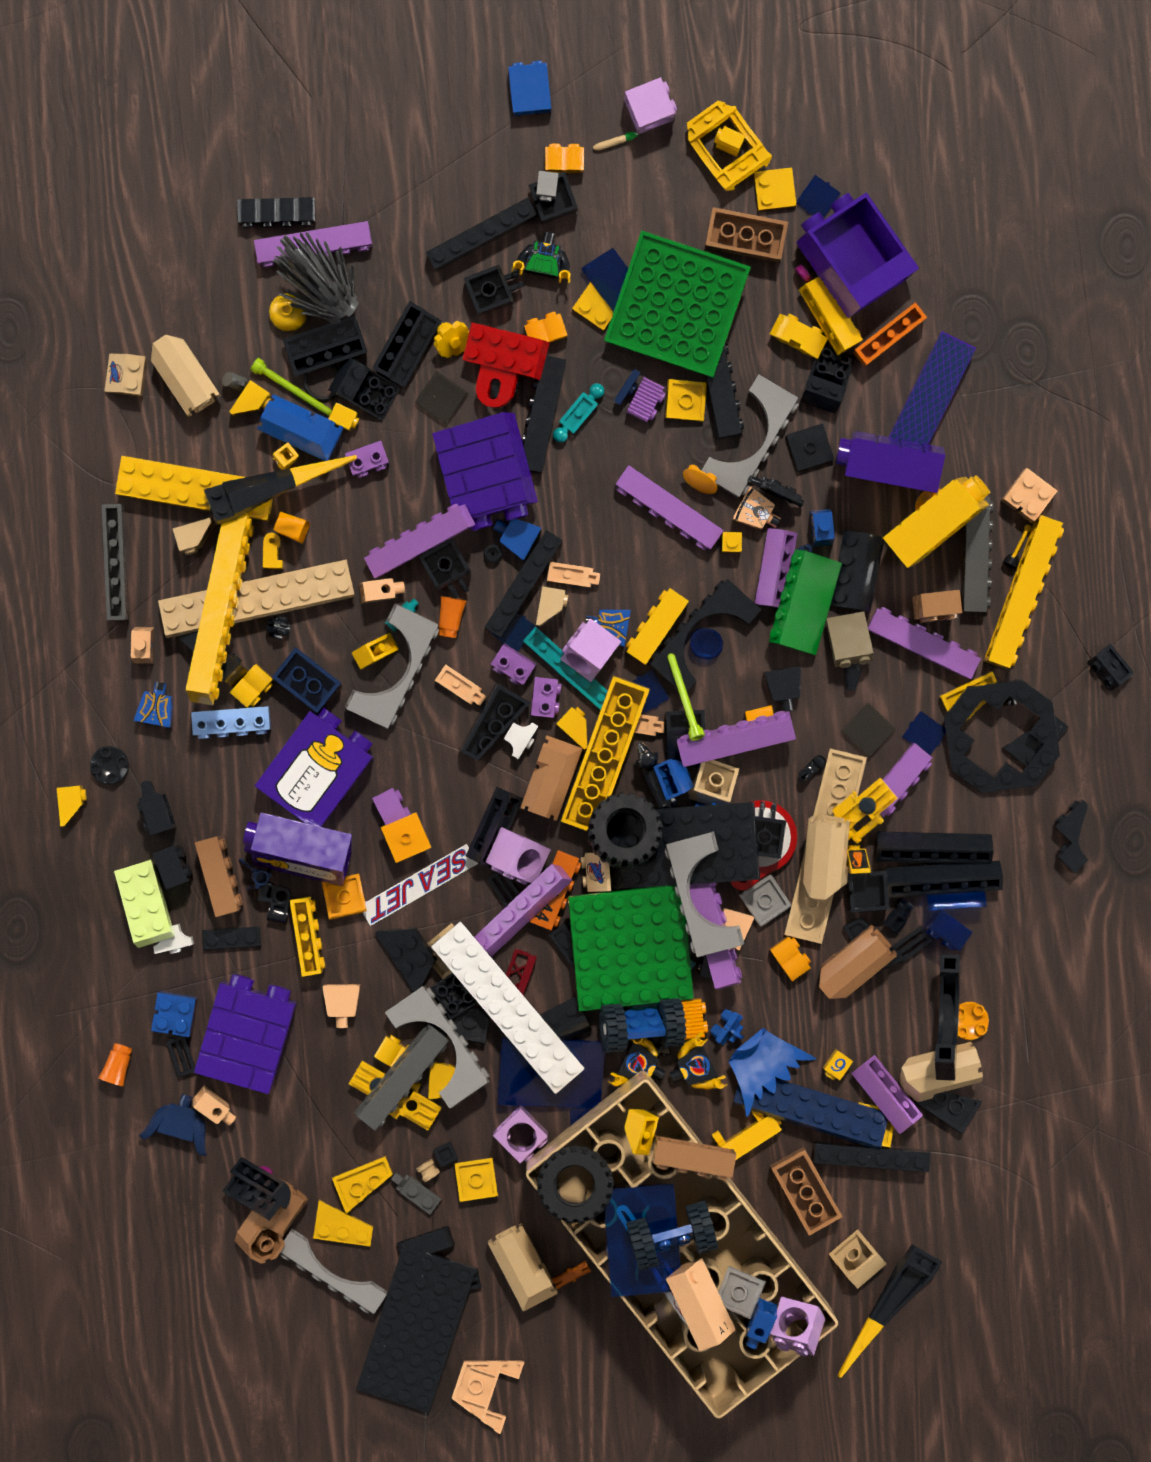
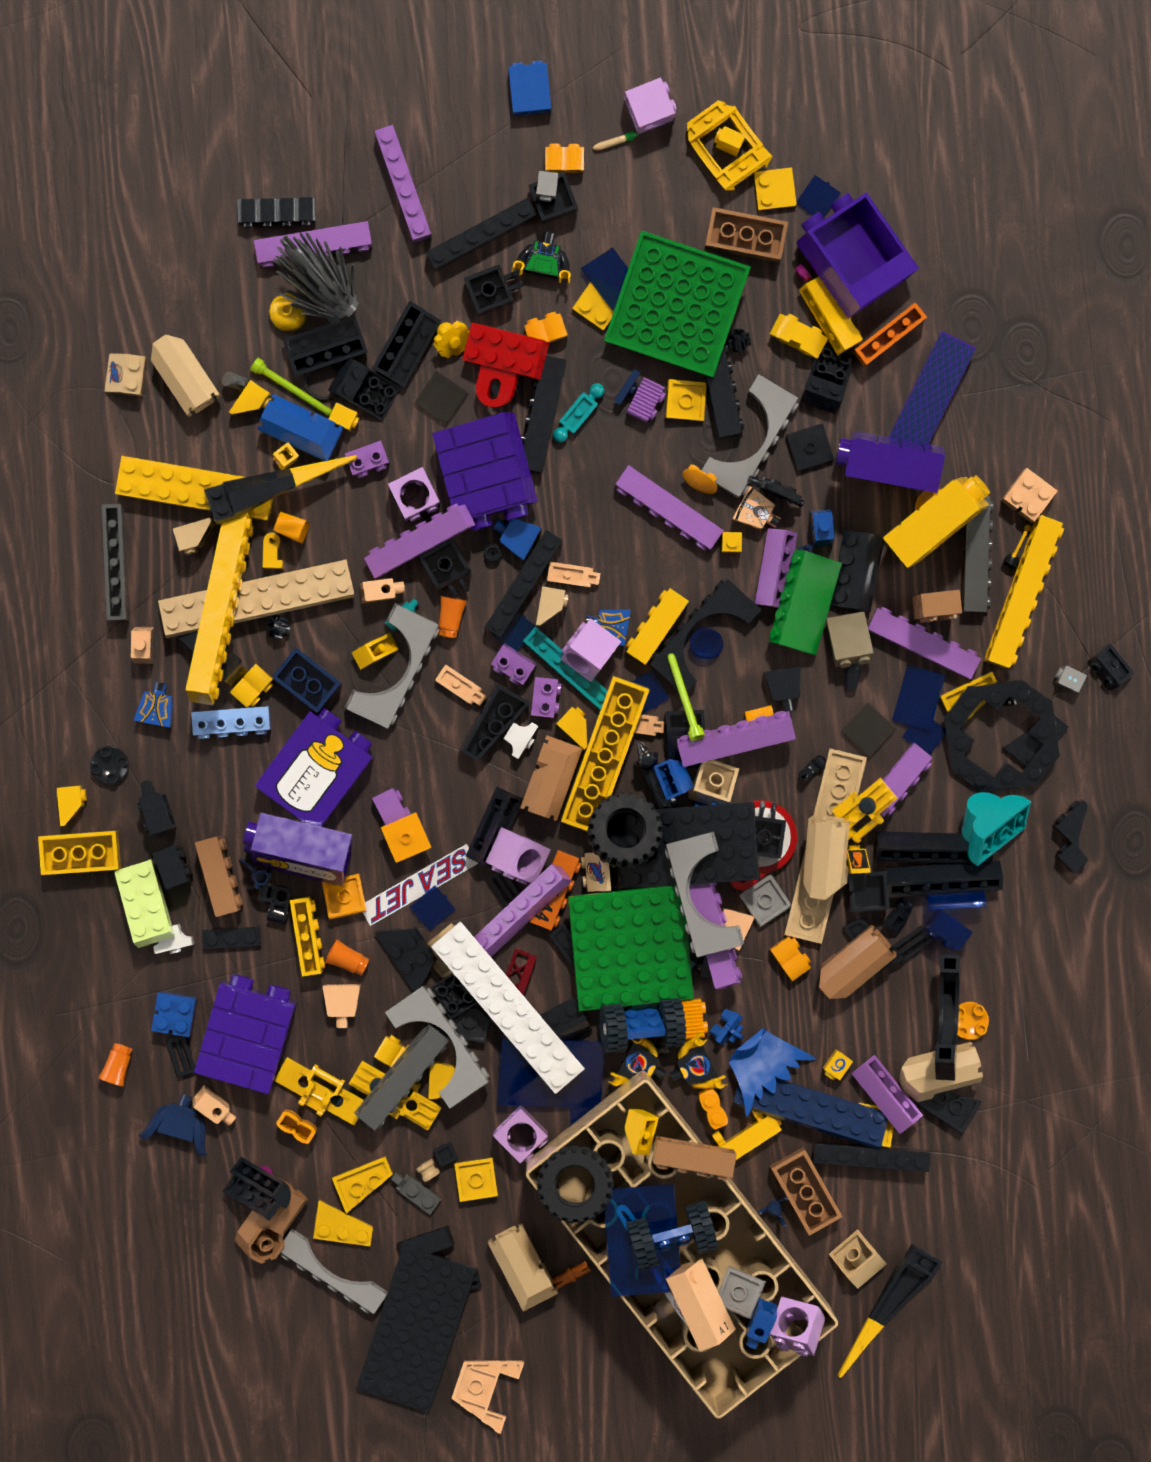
none -> yellow brick [38,830,121,875]
none -> yellow piece [274,1057,364,1125]
none -> light orange brick [276,1109,317,1144]
none -> orange plant [325,939,369,976]
none -> medium lavender brick [375,125,432,243]
none -> lavender brick [388,467,441,522]
none -> clear blue piece [410,885,456,930]
none -> light orange brick [699,1088,728,1130]
none -> black gear [727,329,751,353]
none -> dark blue plant [758,1197,788,1227]
none -> clear blue piece [892,665,946,730]
none -> teal brick [962,792,1031,866]
none -> light grey brick [1055,665,1087,693]

